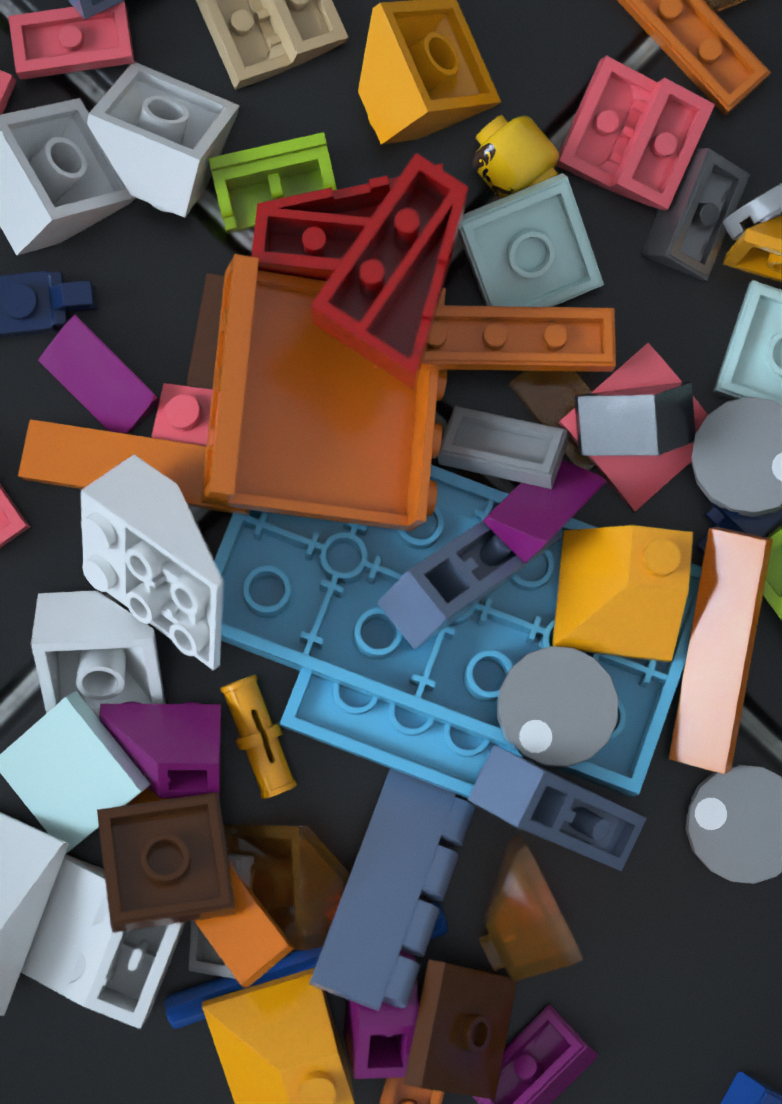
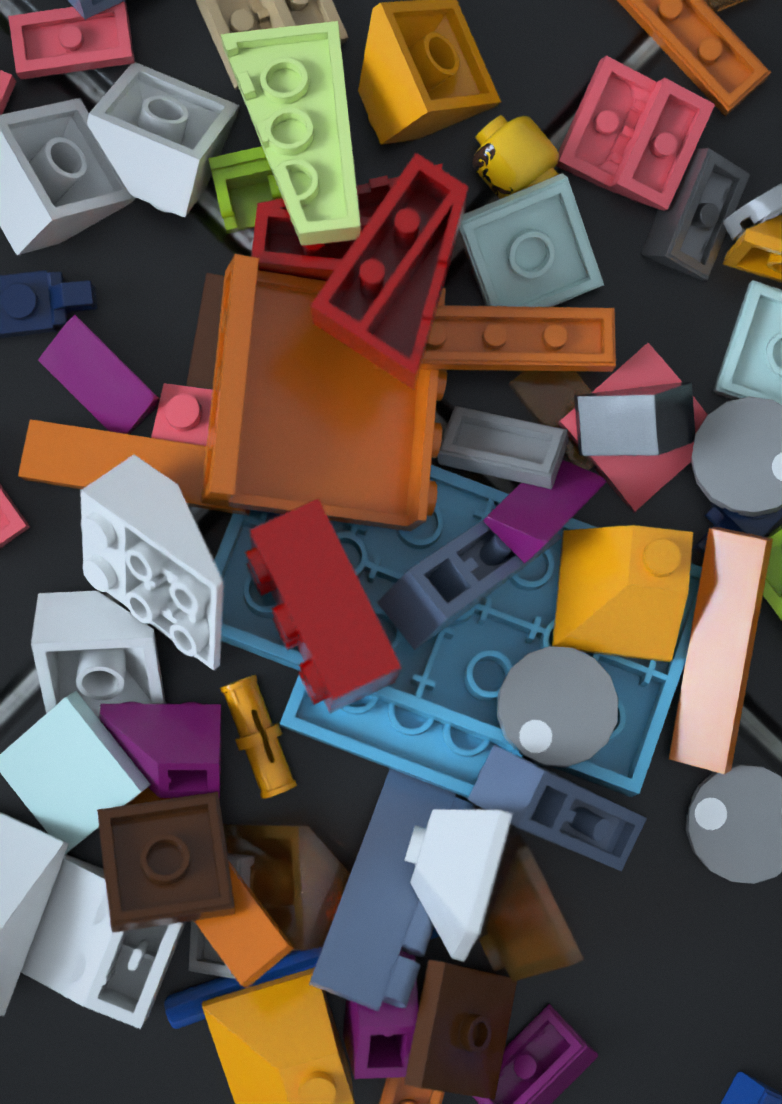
none -> yellowish green wing [220,21,361,246]
none -> red brick [244,498,402,714]
none -> white slope [405,810,512,962]

